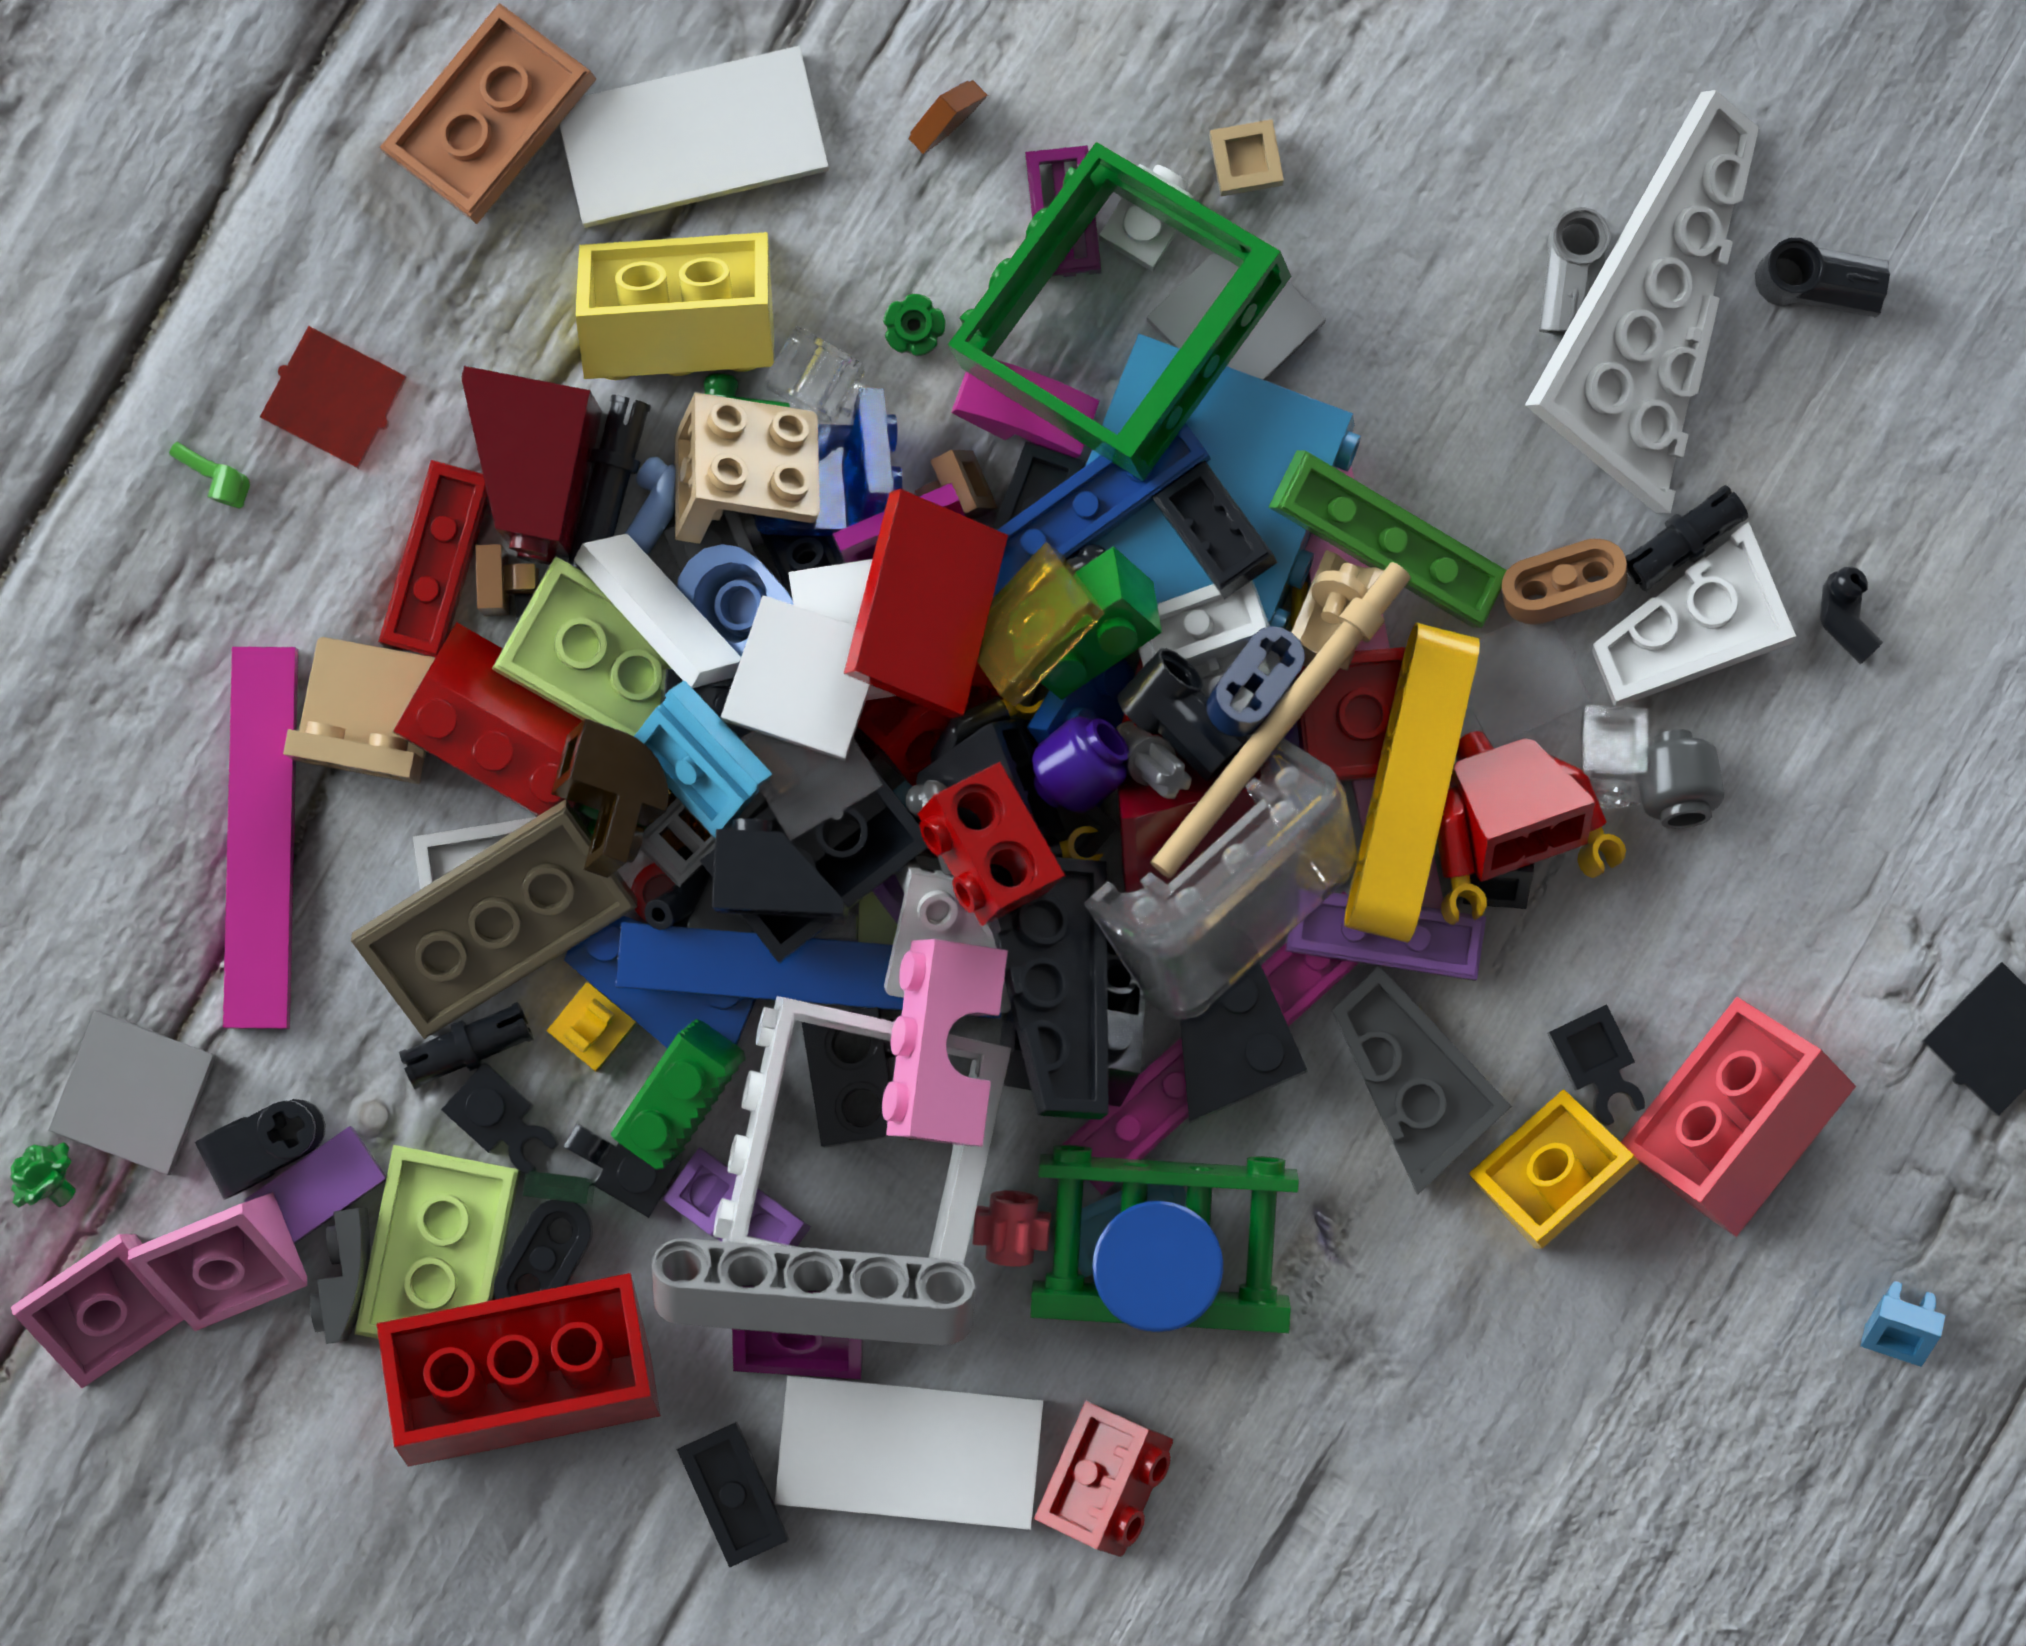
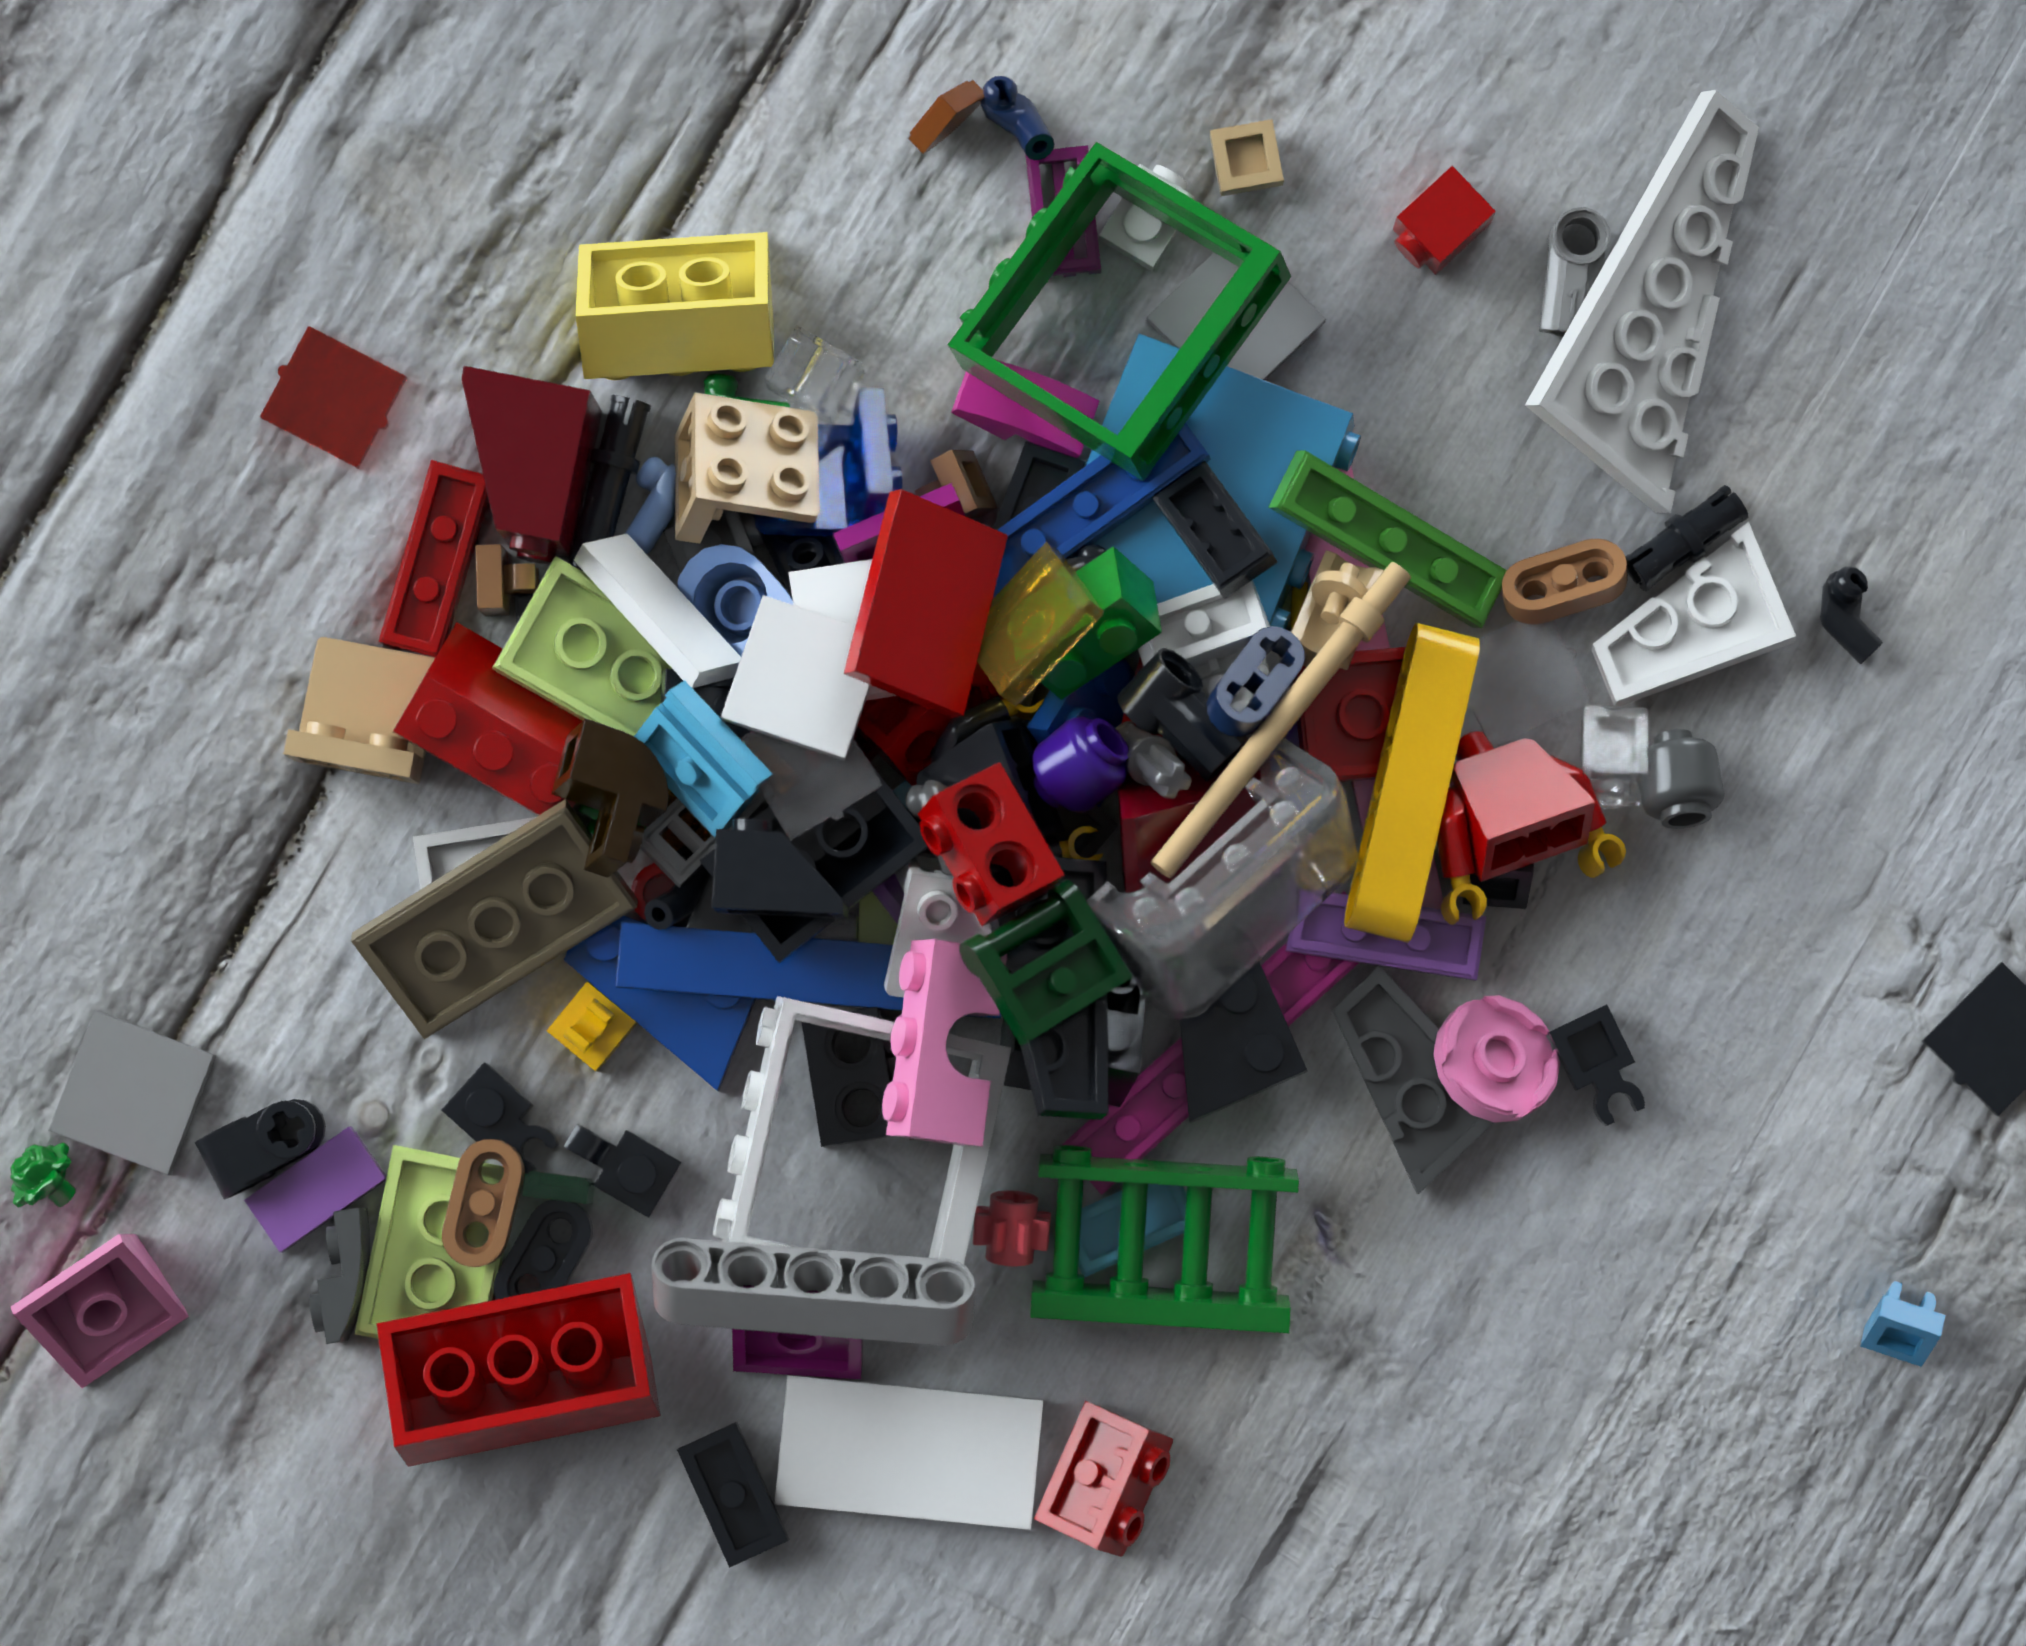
bright pink slope [128,1192,308,1331] -> none
bright green hand [169,442,250,509] -> none
dark pink tile [223,647,299,1029] -> none
nougat tile [379,3,596,224] -> none
black pin [399,1002,534,1089] -> none
white tile [559,45,829,228] -> none
green brick [611,1019,746,1169] -> none
medium lavender slope [662,1147,811,1246] -> none
green plate [883,294,946,356] -> none
blue tile [1093,1201,1223,1332] -> none
yellow slope [1468,1089,1639,1249] -> none
coral slope [1621,997,1856,1237] -> none
black piece [1755,238,1890,317] -> none
none -> medium nougat plate [442,1139,525,1267]
none -> dark green plate [959,880,1133,1046]
none -> dark blue arm [980,76,1055,160]
none -> red brick [1392,166,1496,275]
none -> bright pink tile [1433,995,1560,1123]

